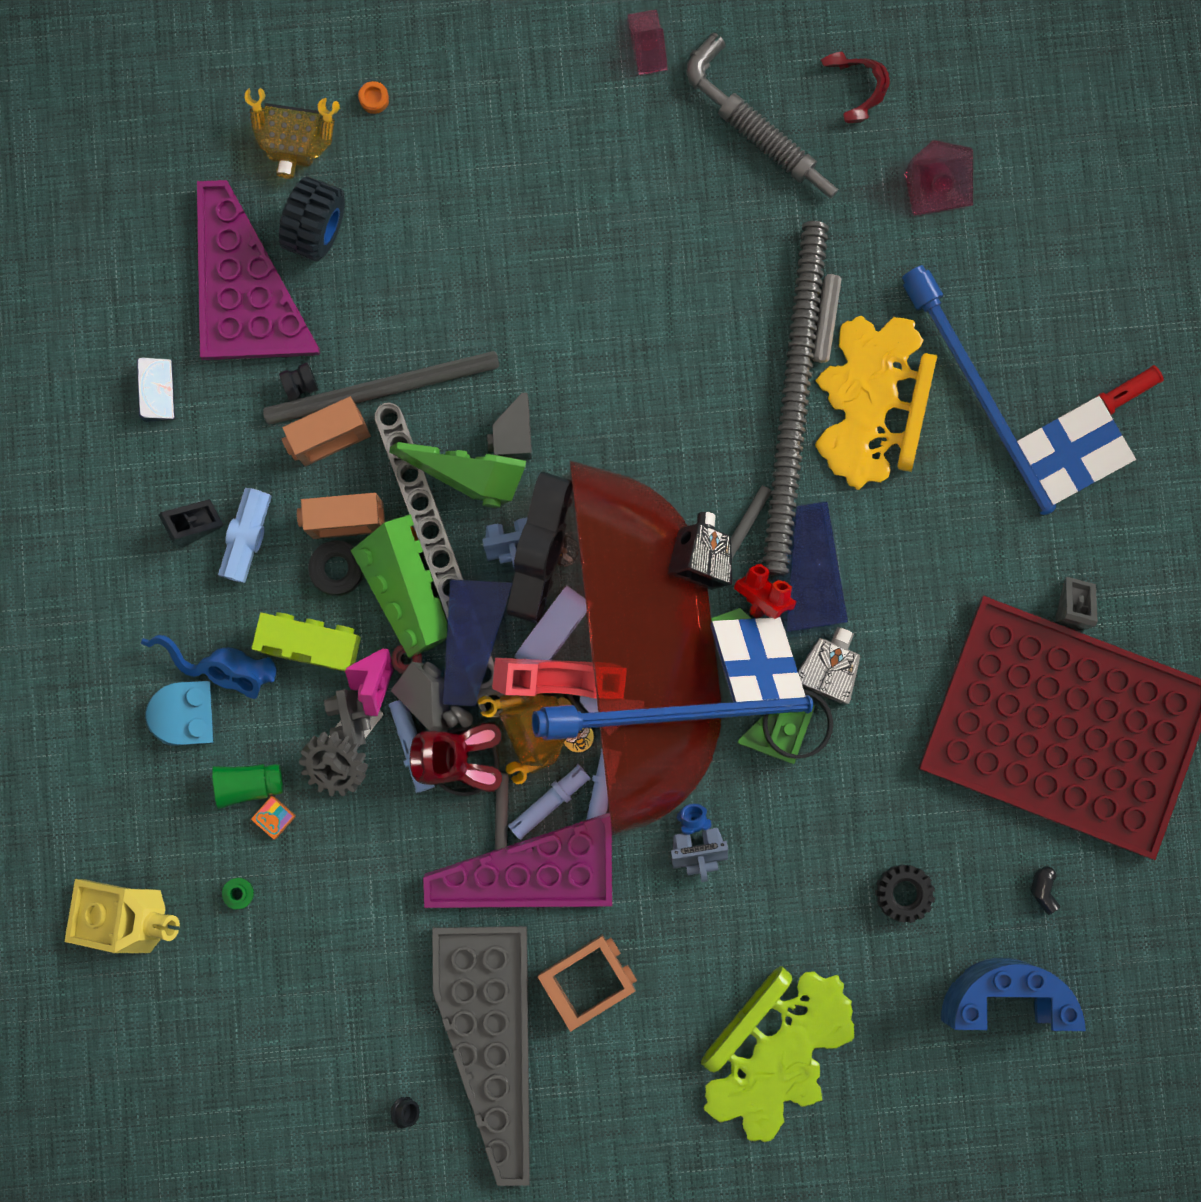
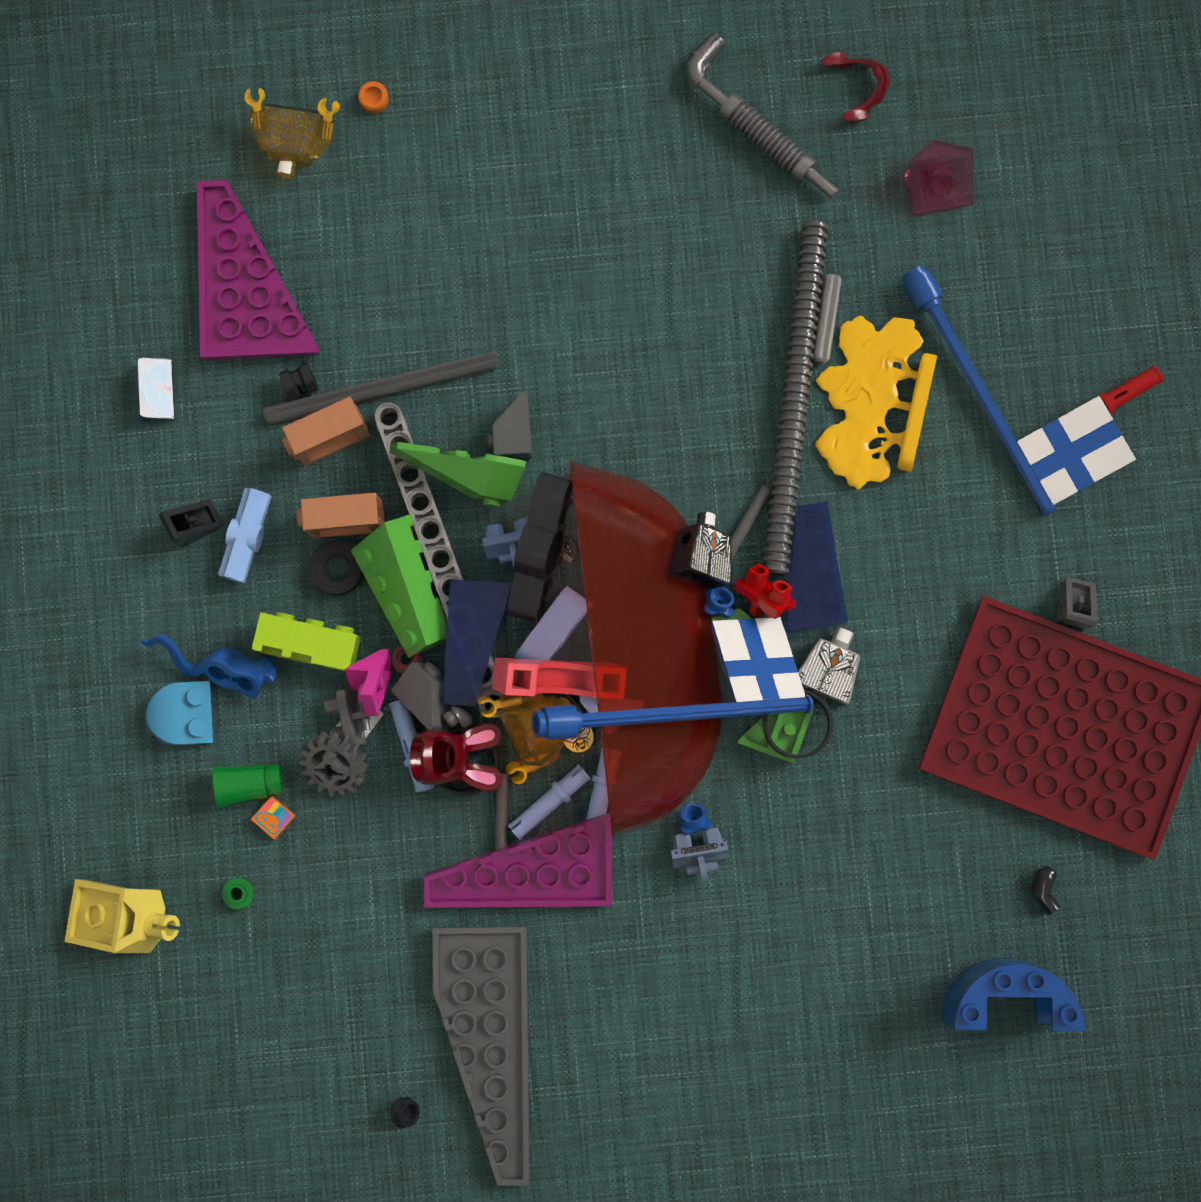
black wheel [279,176,345,262] -> none
nougat window [537,934,637,1032] -> none
clear pink slope [627,9,668,75] -> none
lime plant [701,966,854,1142] -> none
black tyre [875,865,935,923] -> none
none -> blue plate [704,587,734,618]

